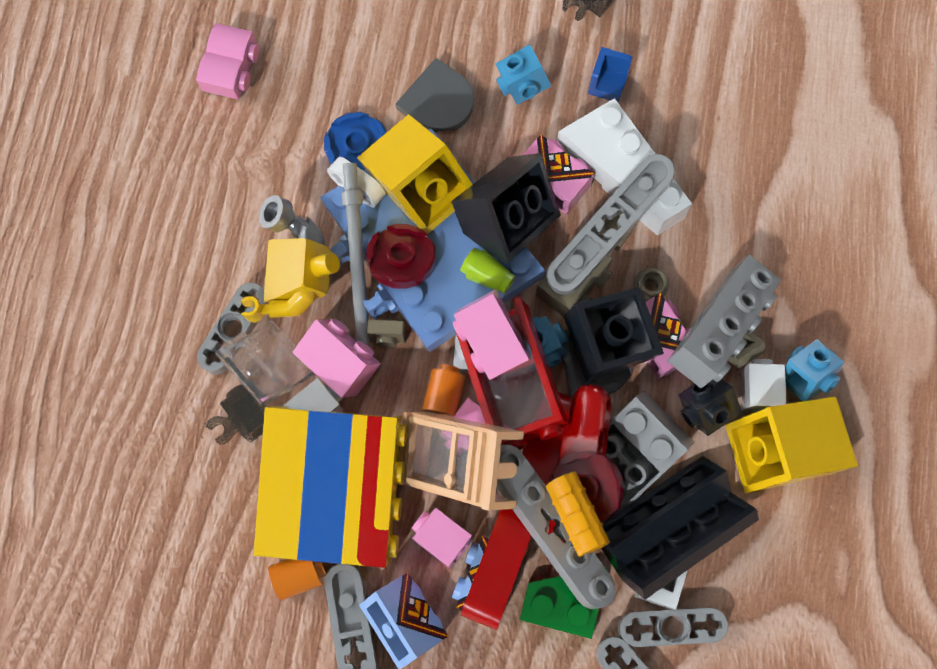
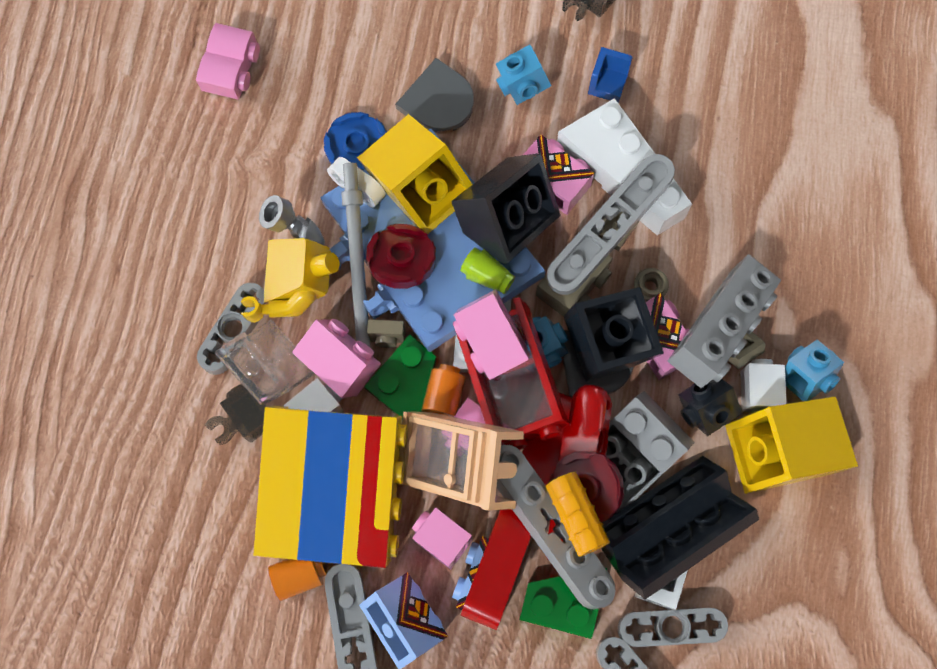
none -> green wing [364,335,437,420]

